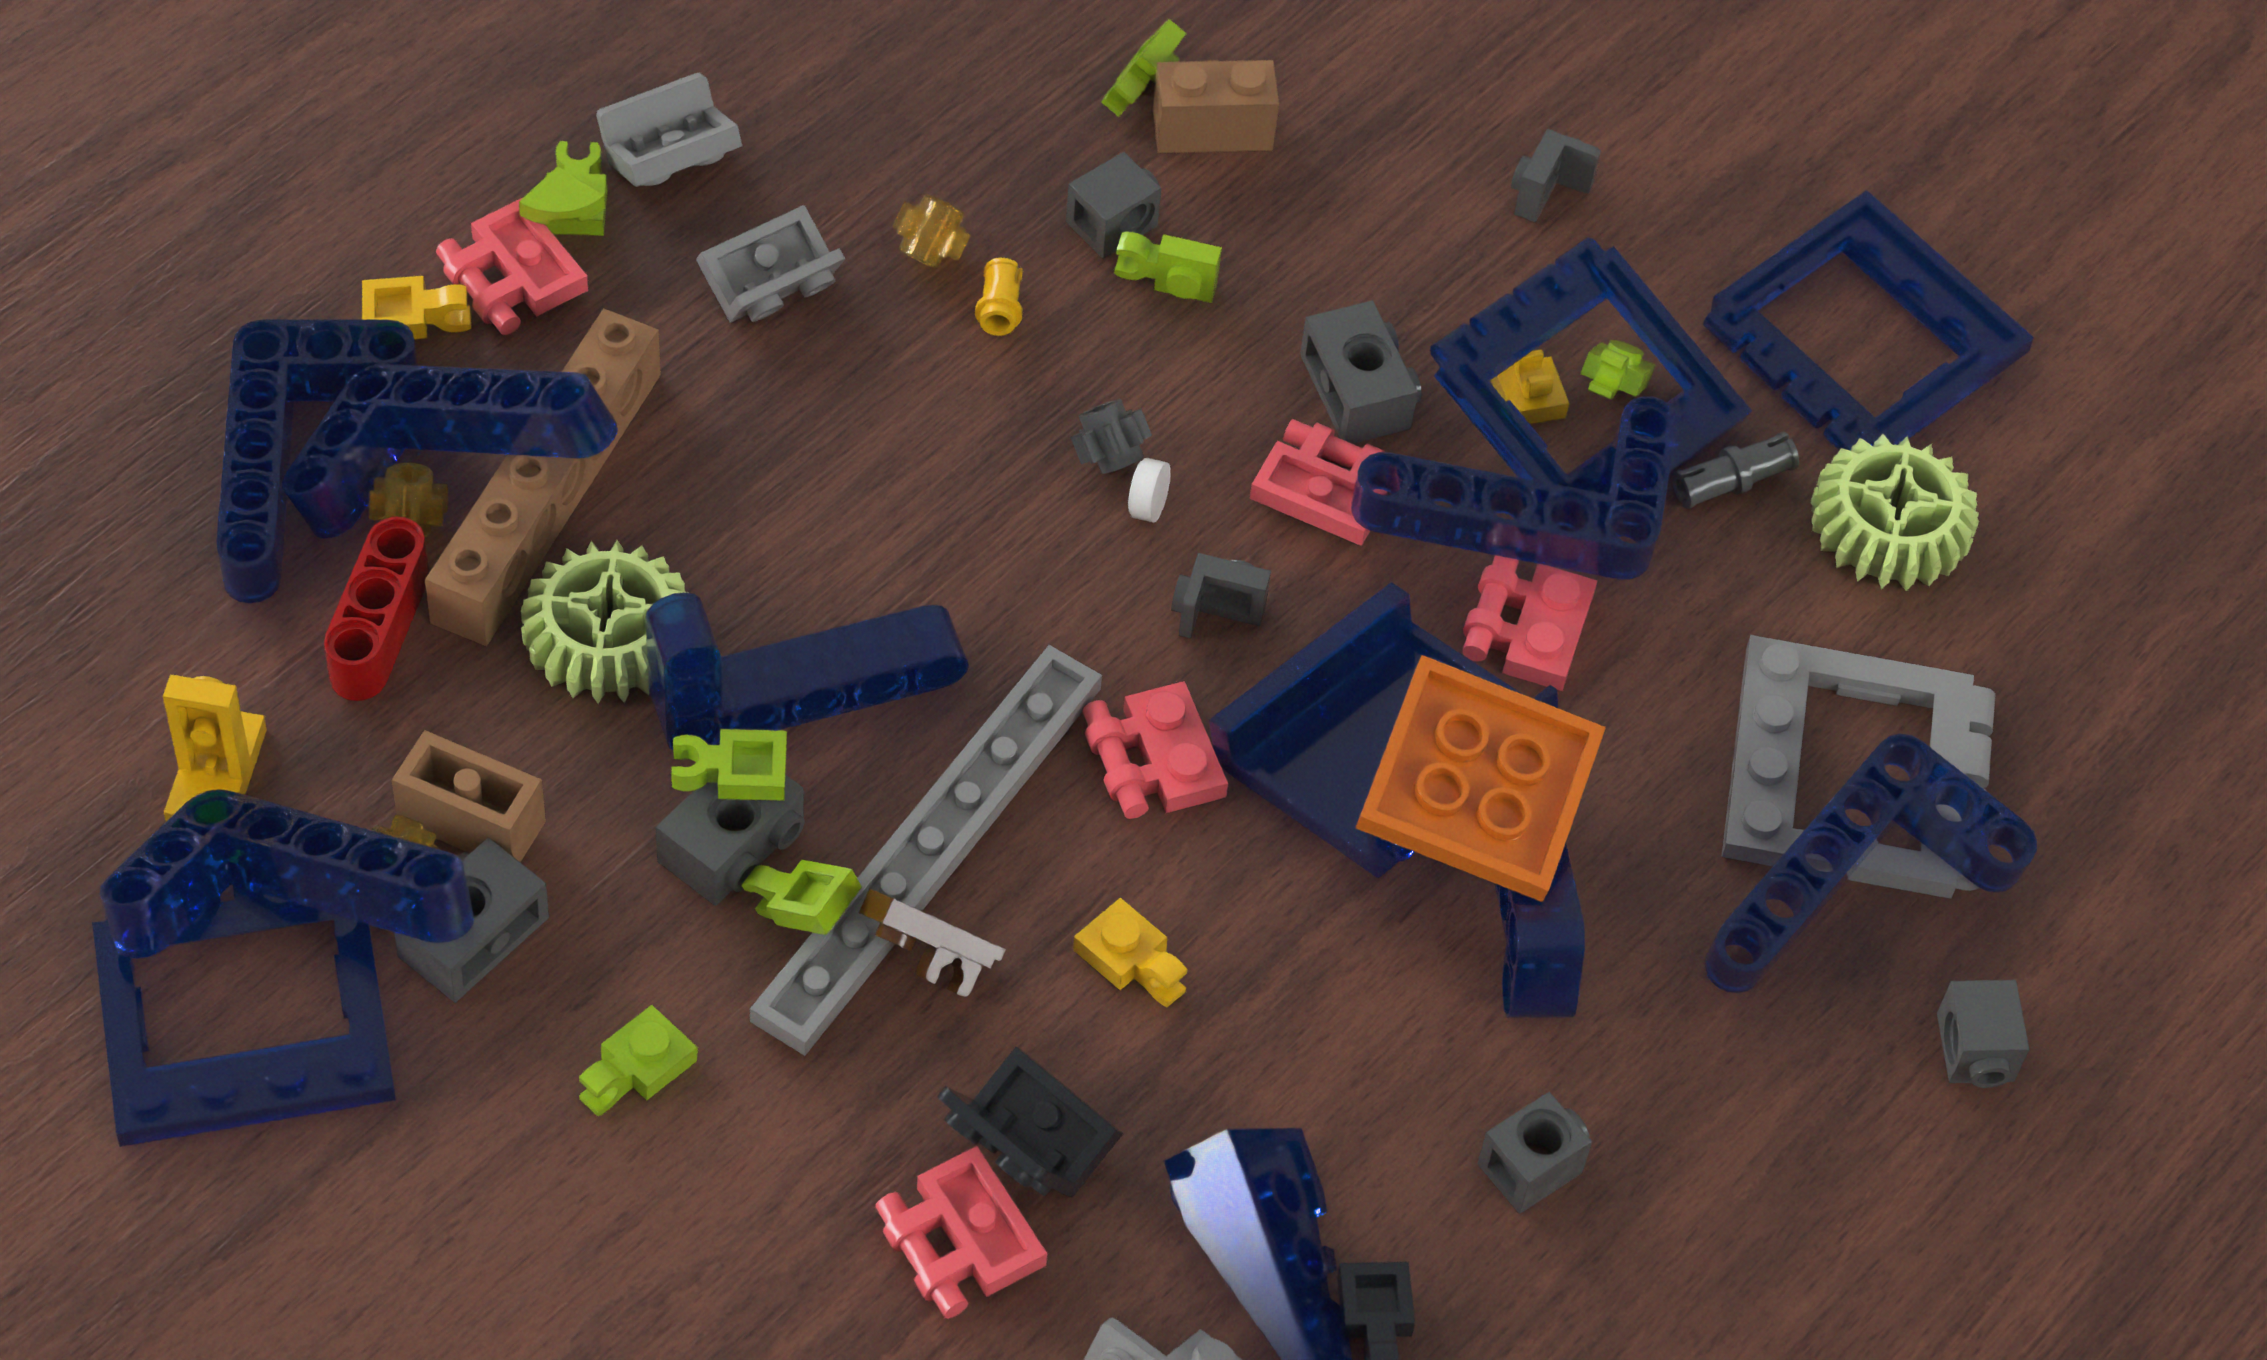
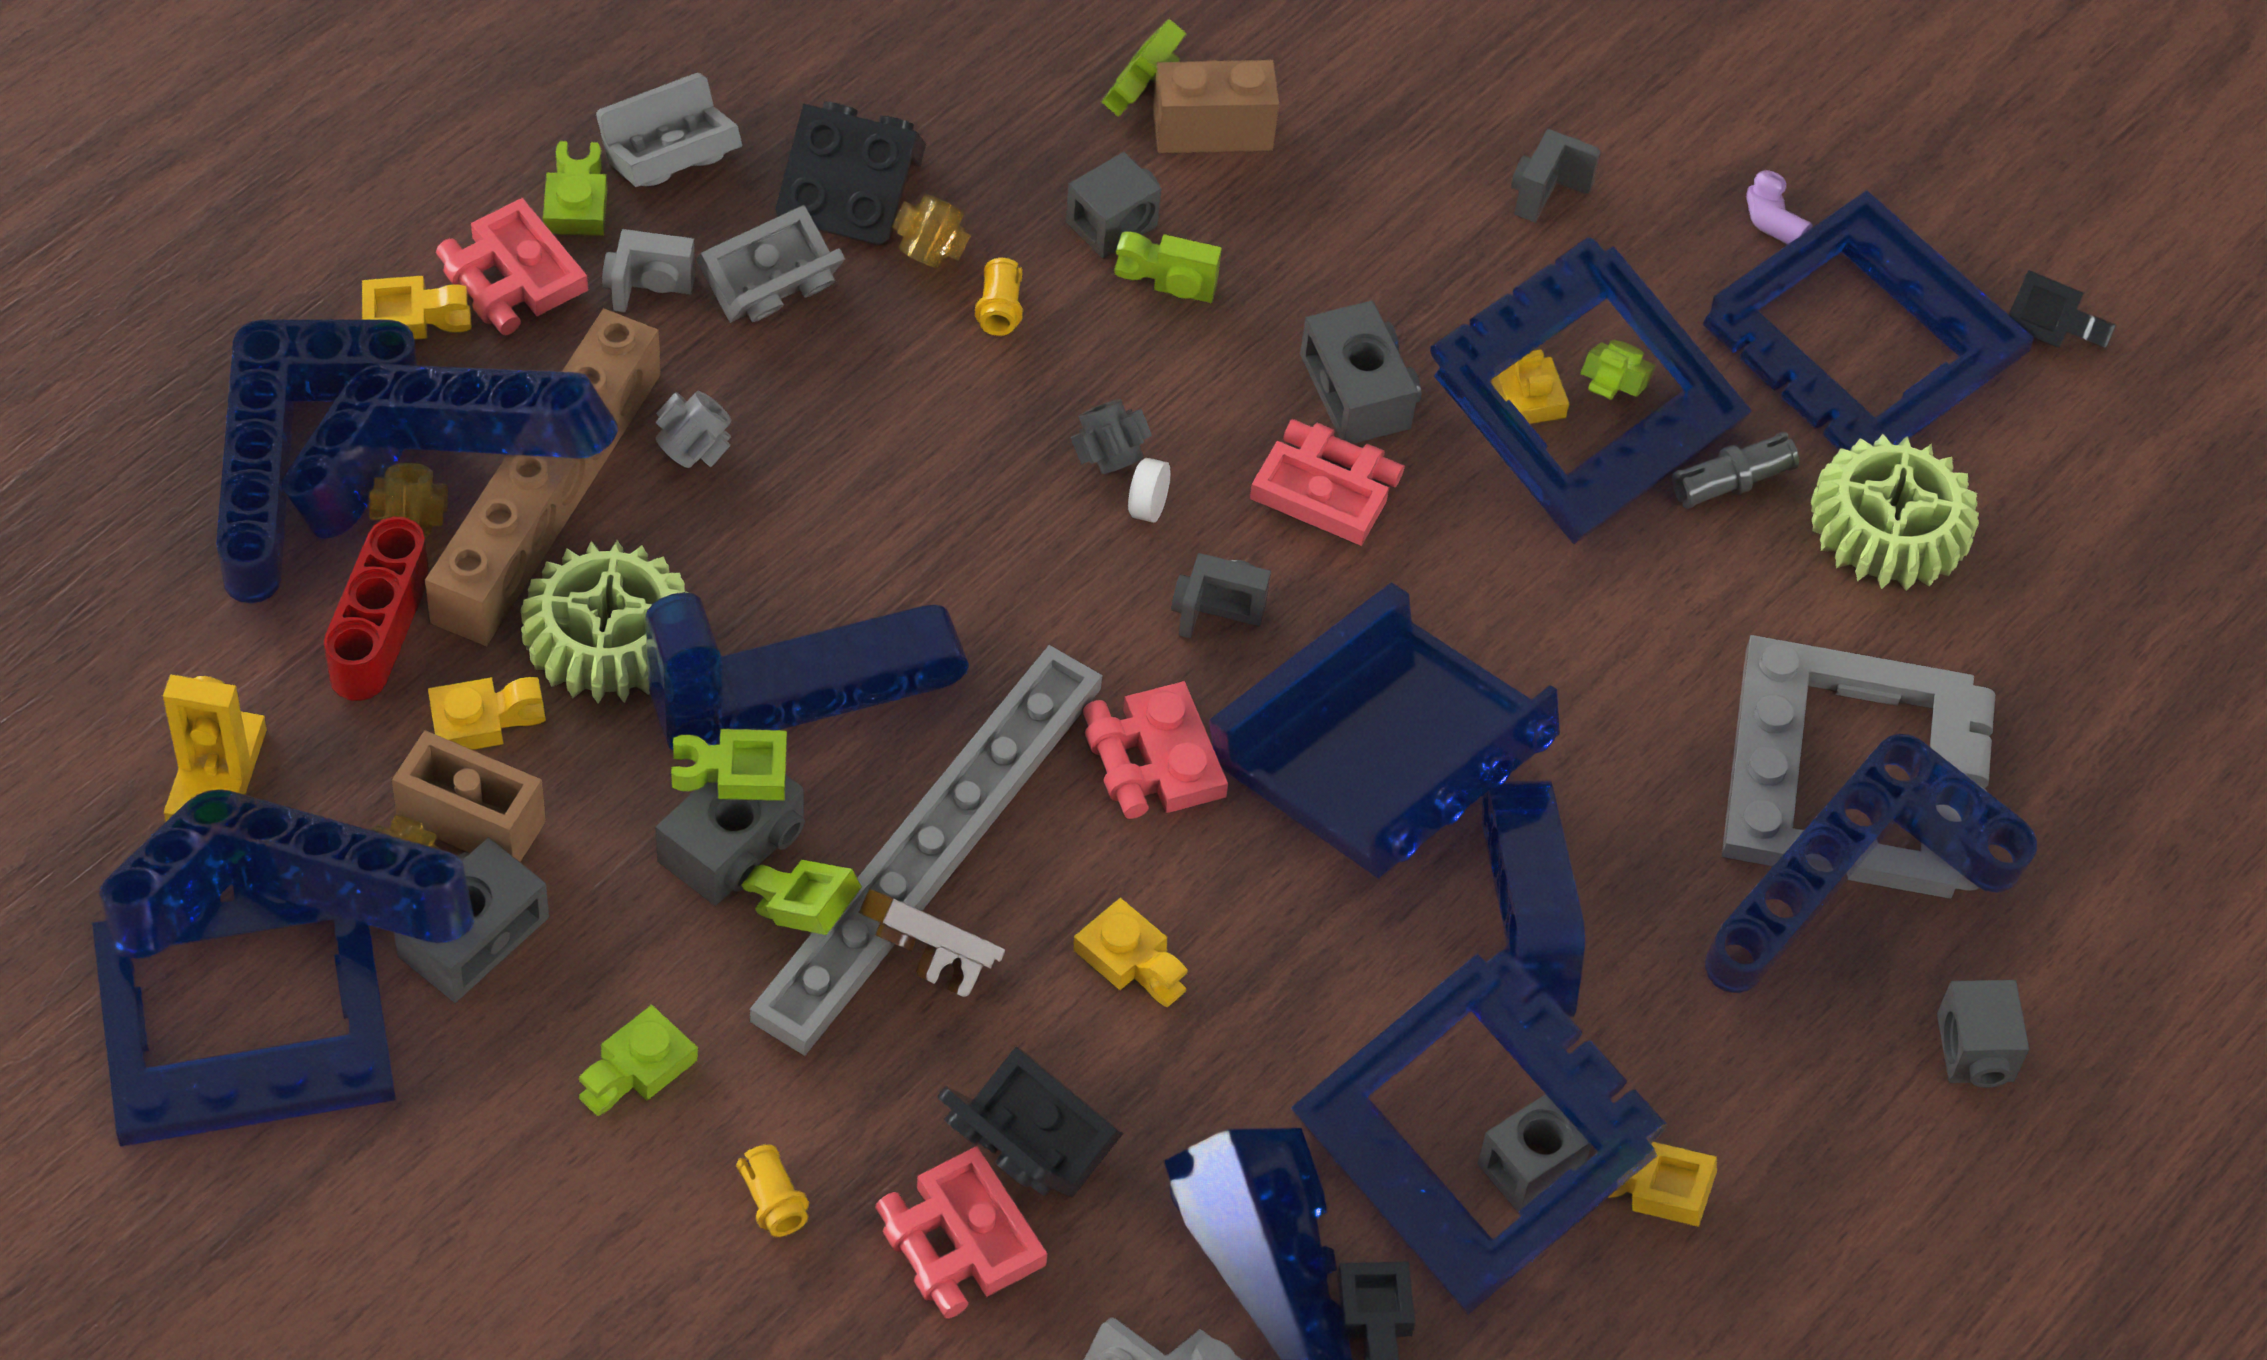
lime tile [519,166,605,224] -> none
clear blue beam [1351,396,1677,580] -> none
orange plate [1355,655,1606,902] -> none
coral plate [1462,550,1598,691] -> none
none -> yellow plate [428,677,546,750]
none -> light grey bracket [602,229,695,313]
none -> light grey gear [656,391,731,468]
none -> yellow pin [736,1145,809,1237]
none -> black bracket [775,101,926,246]
none -> clear blue hinge [1291,949,1668,1315]
none -> yellow plate [1589,1139,1717,1227]
none -> lavender arm [1746,170,1813,249]
none -> black plate [2004,270,2116,348]

